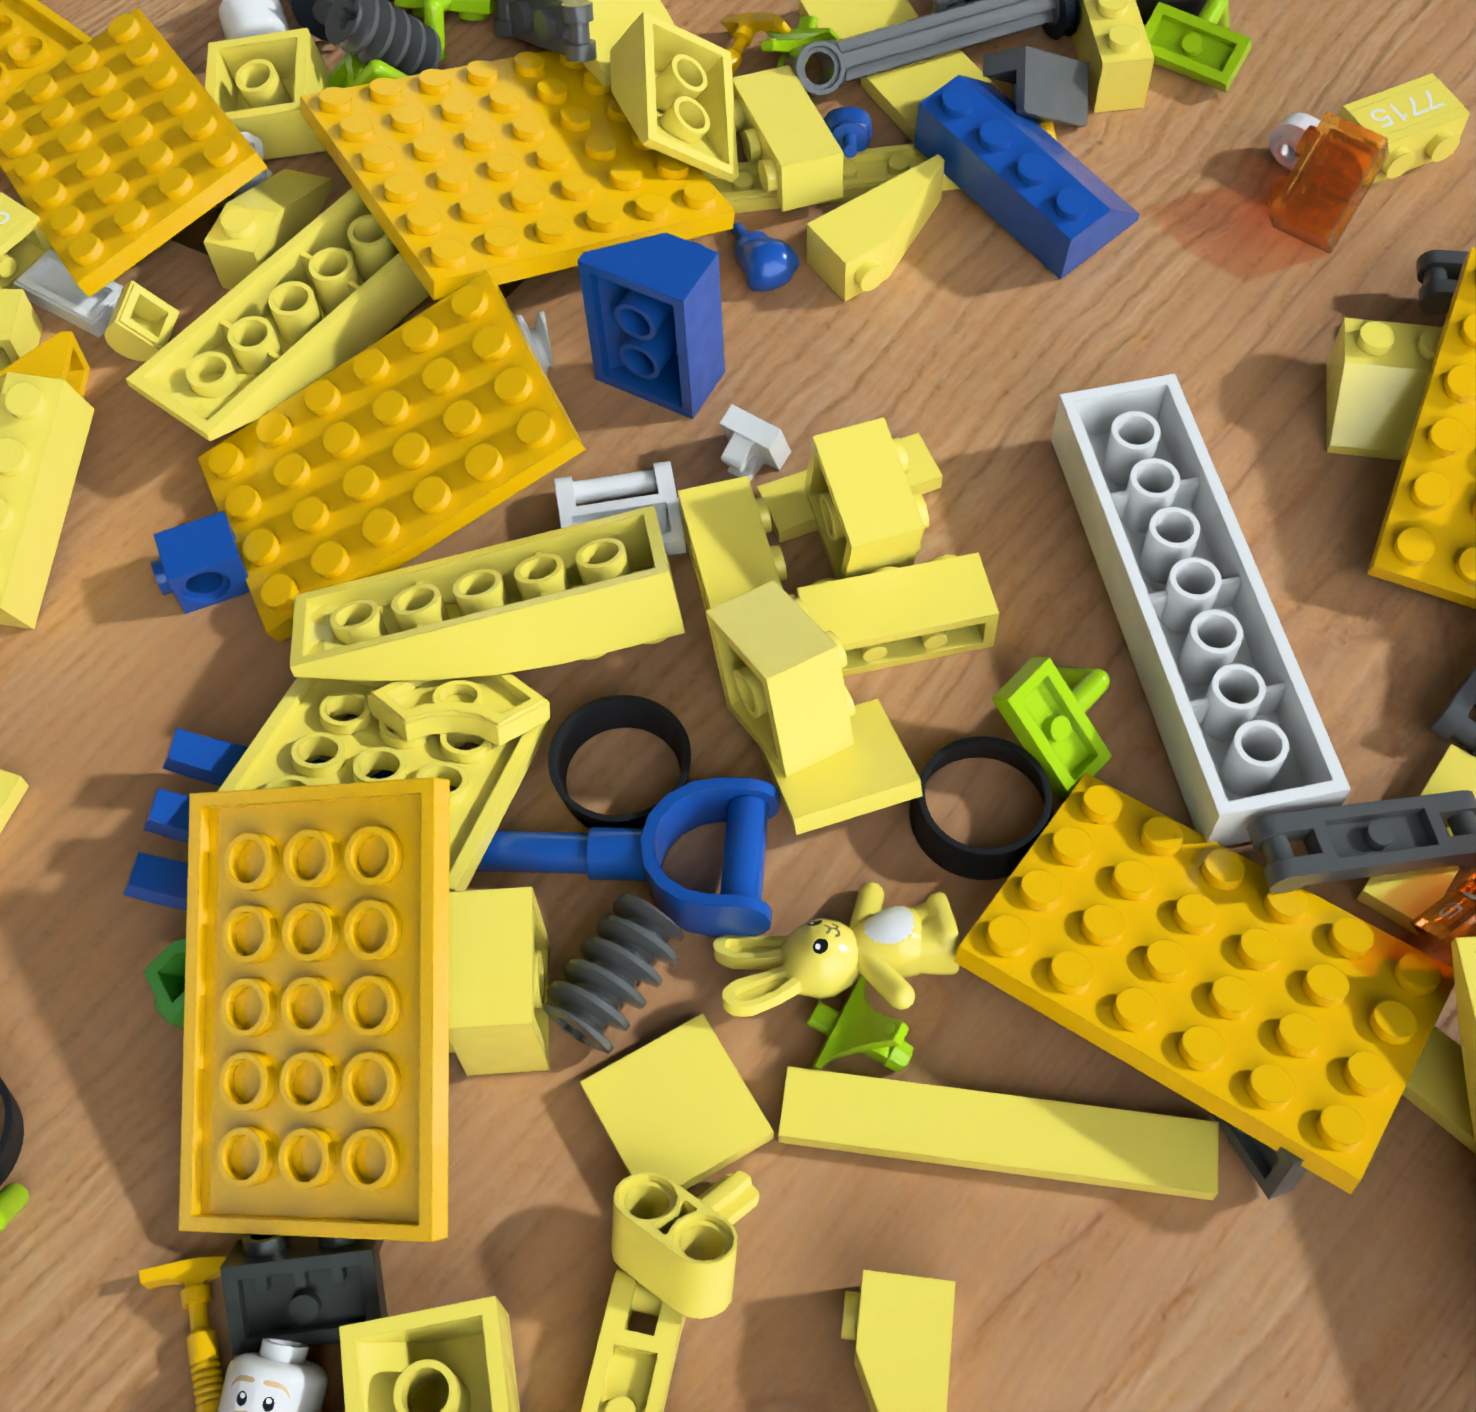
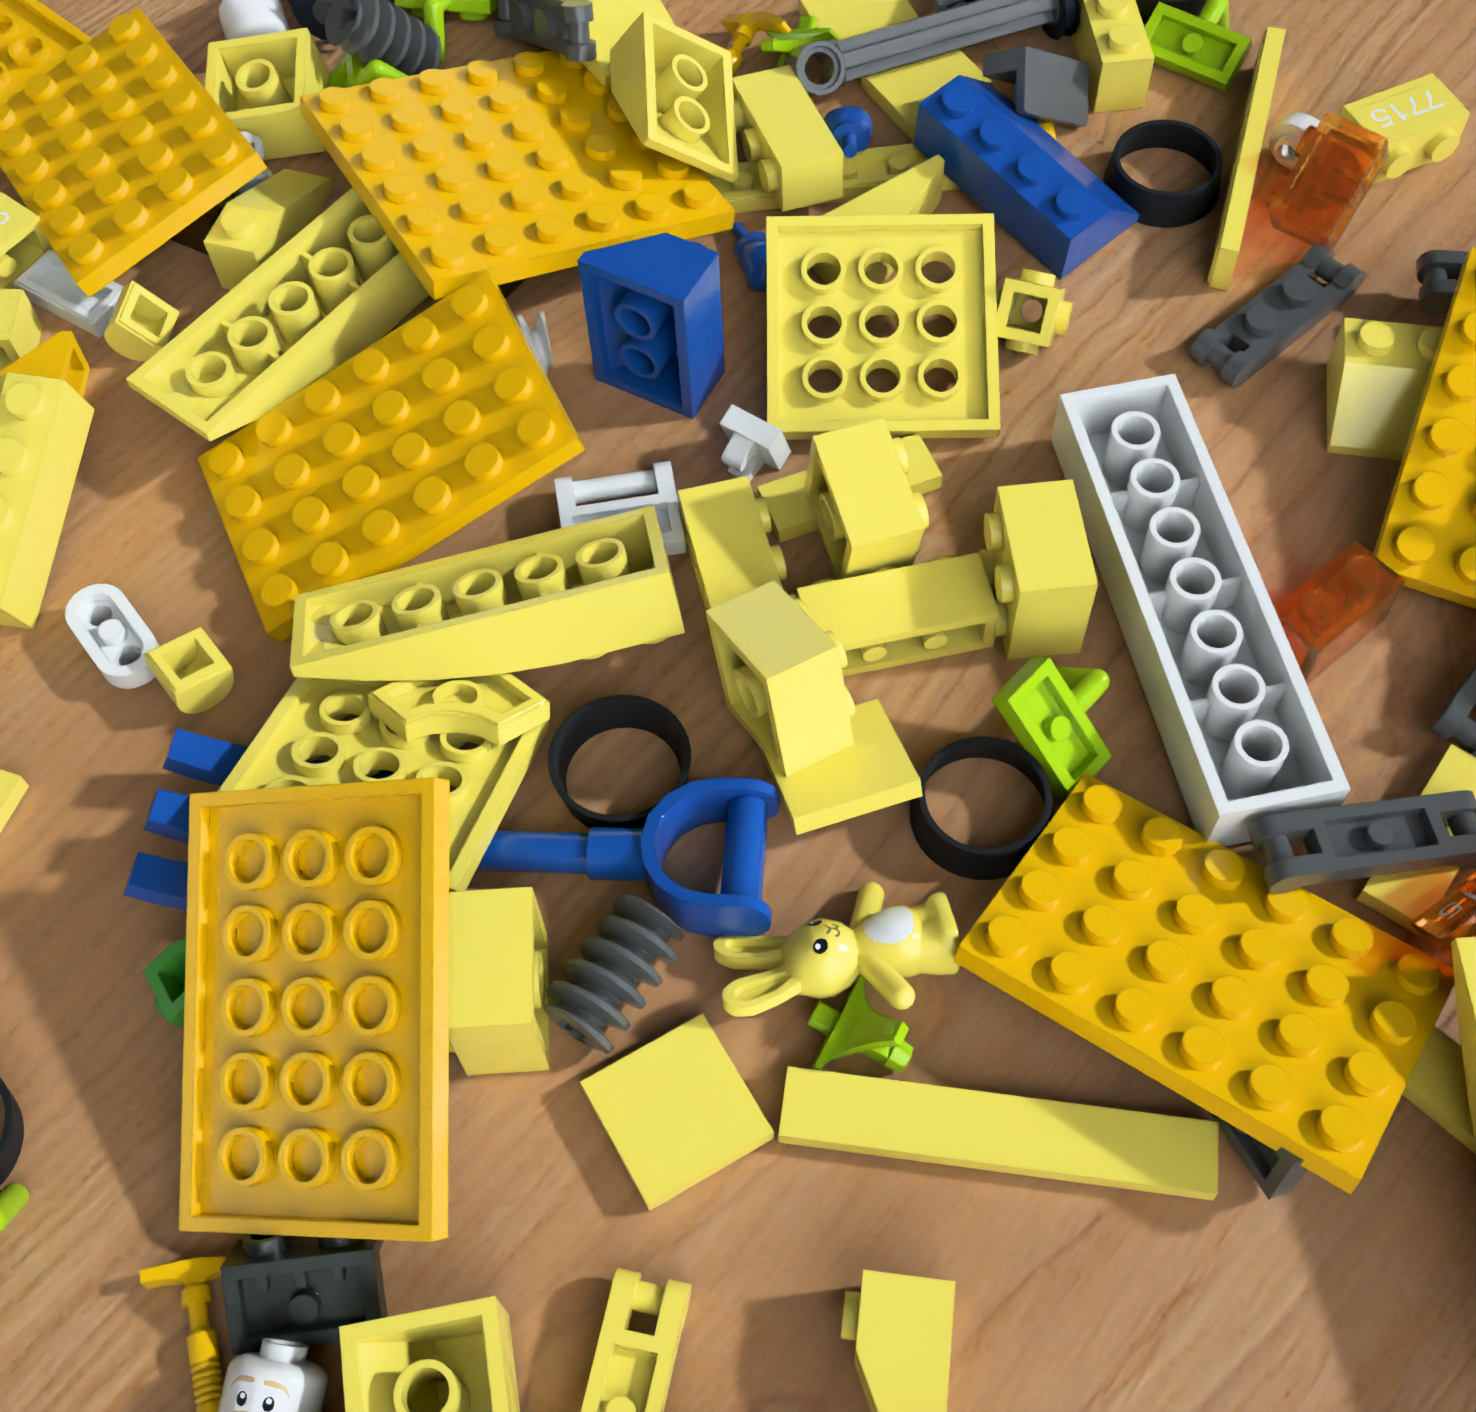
blue brick [151,511,250,614] -> none
light yellow beam [611,1171,759,1319] -> none
none -> white plate [65,584,160,689]
none -> light yellow brick [144,627,234,714]
none -> light yellow piece [766,213,1001,440]
none -> light yellow brick [979,479,1098,660]
none -> light yellow brick [996,268,1073,355]
none -> black tyre [1103,120,1222,228]
none -> dark grey plate [1189,242,1365,389]
none -> light yellow tile [1207,26,1286,291]
none -> clear orange brick [1274,541,1406,685]

